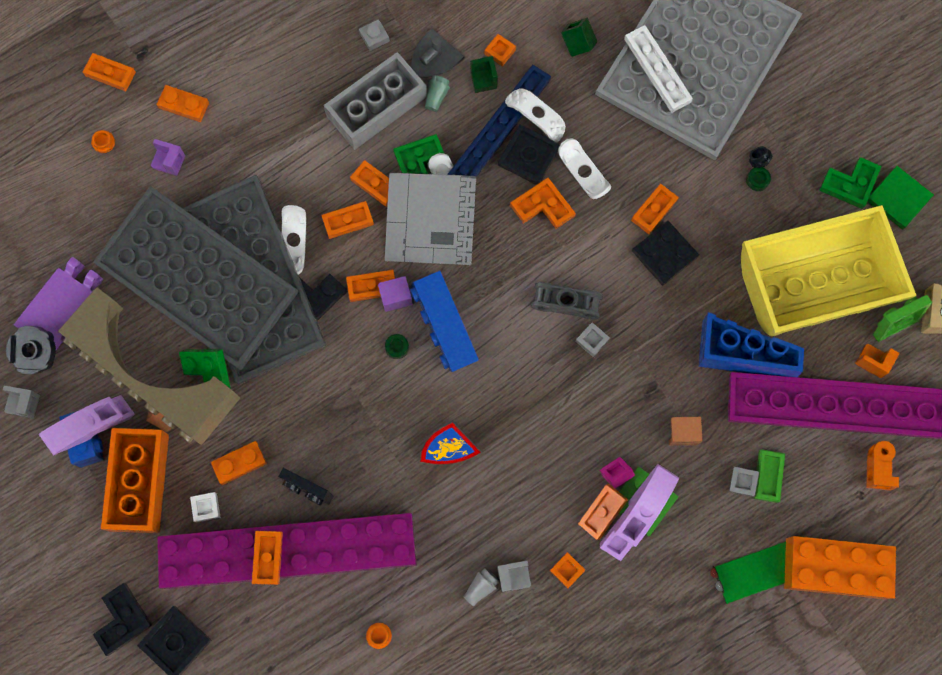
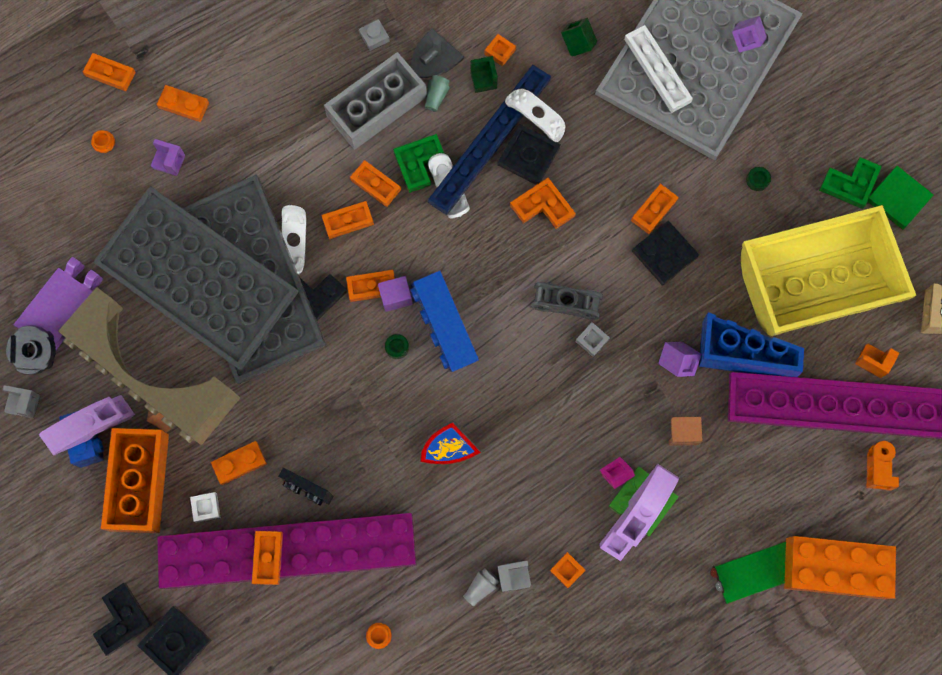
green plate [179,349,231,389] -> none
light grey sticker [385,173,476,265] -> none
white piece [558,138,611,199] -> none
orange plate [578,484,628,540] -> none
light grey plate [730,467,759,497] -> none
black plate [749,146,773,168] -> none
bright green tile [753,449,785,503] -> none
bright green plate [873,295,933,342] -> none
none -> medium lavender panel [659,342,702,377]
none -> medium lavender panel [732,16,767,53]

